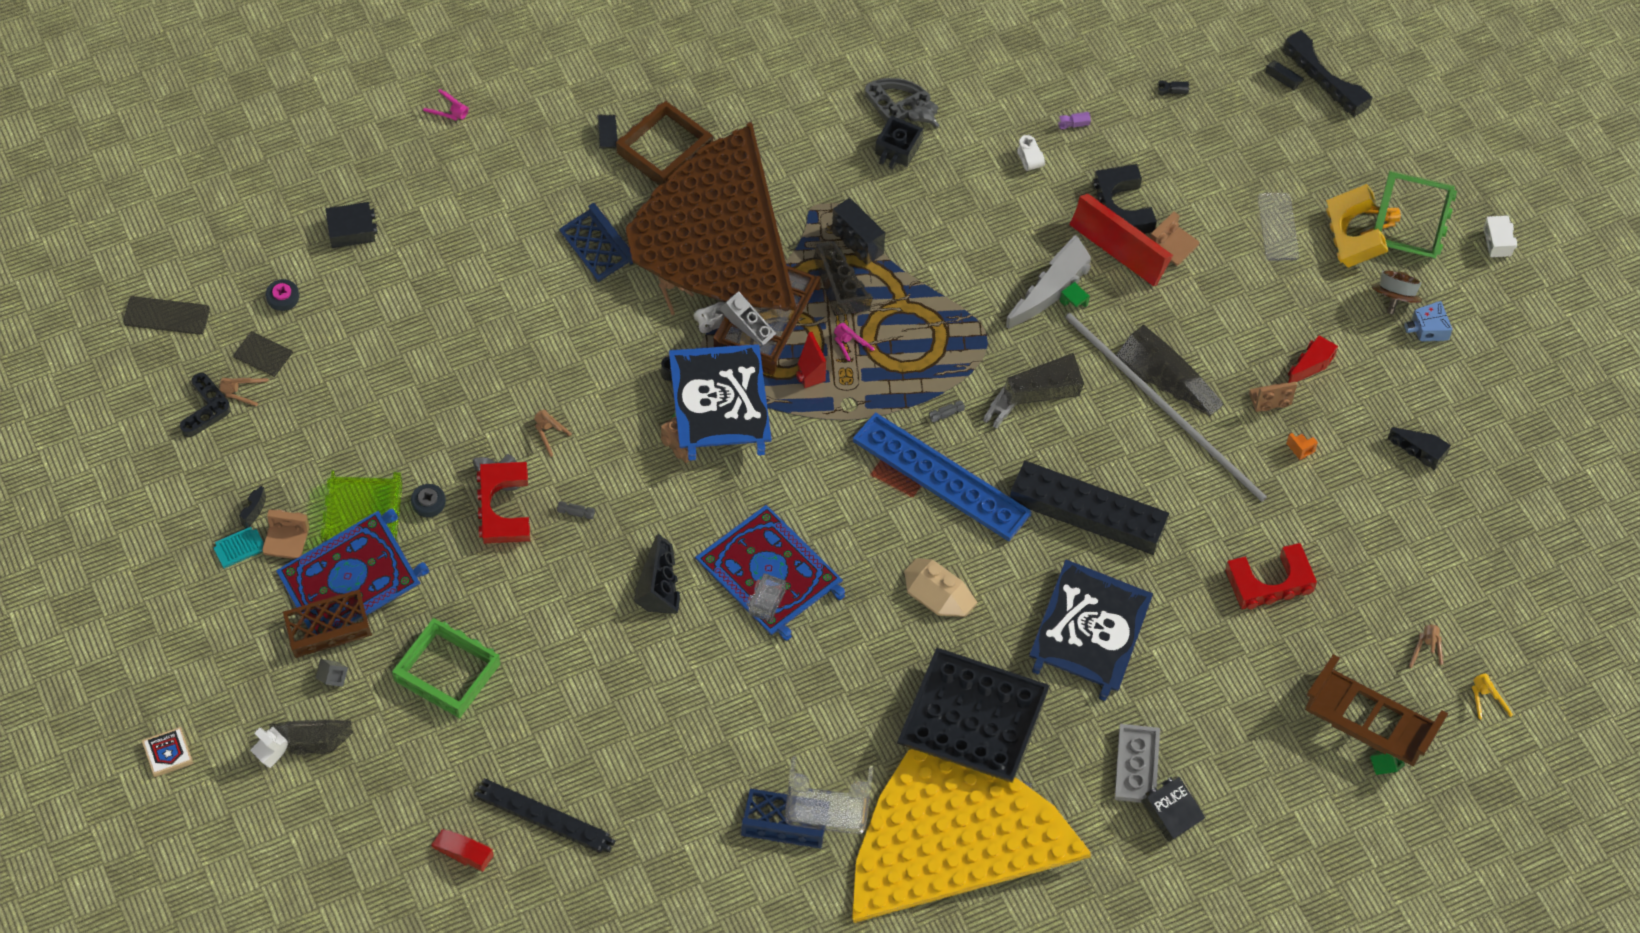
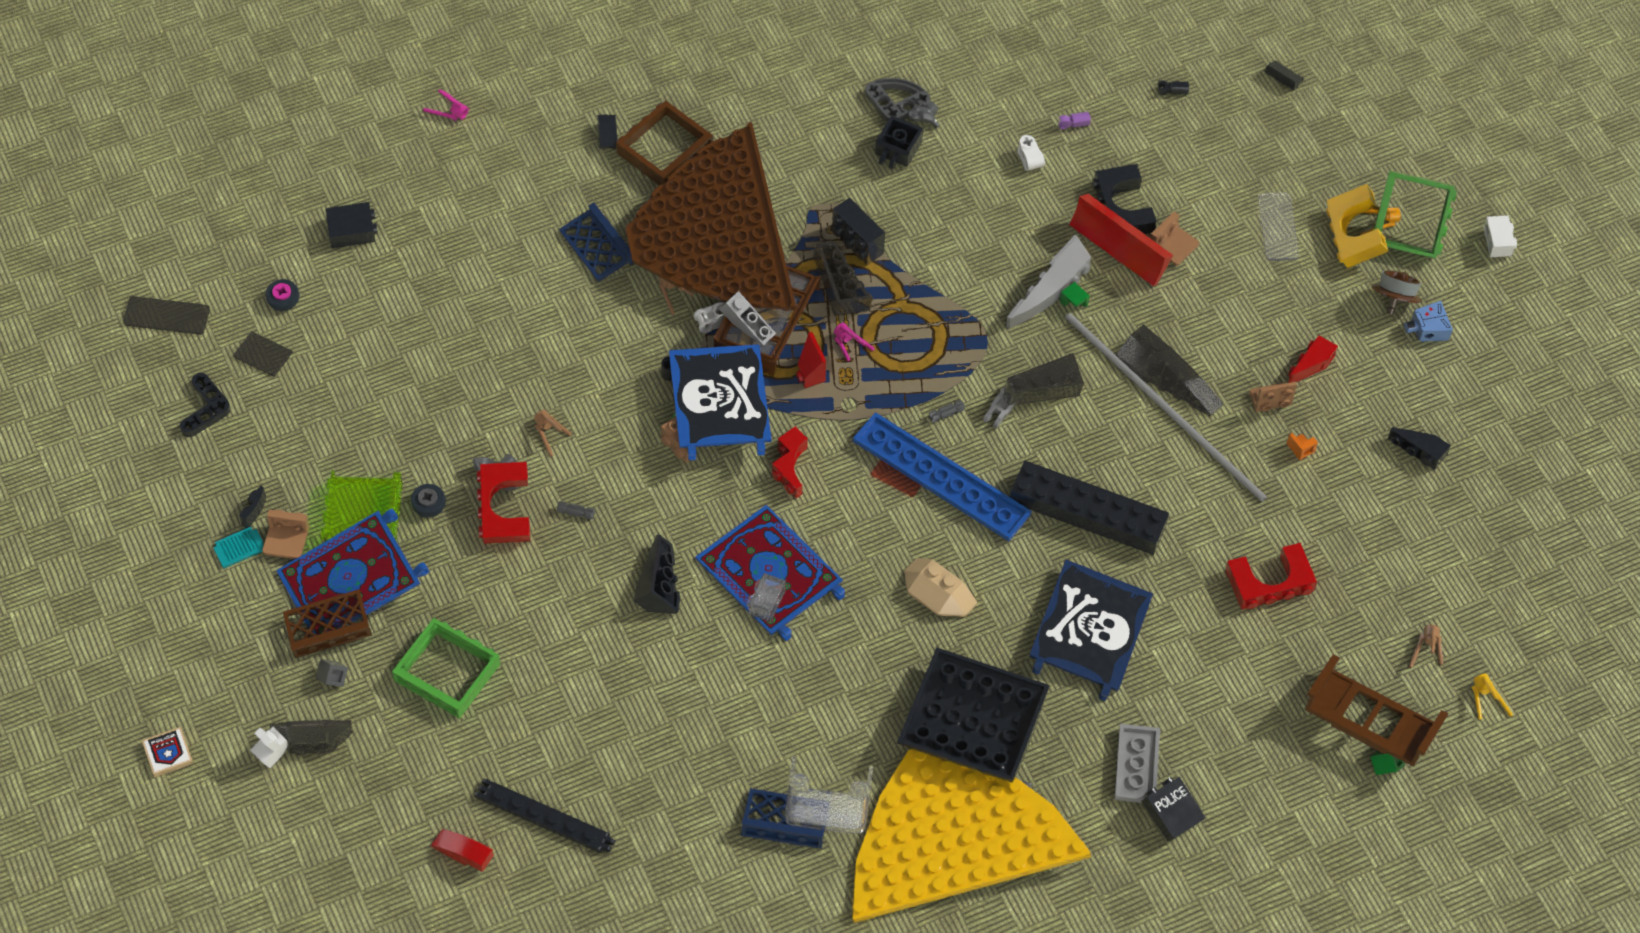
medium nougat plant [220,378,269,406] -> none
black arch [1283,30,1372,117] -> none
none -> red arch [772,426,808,499]

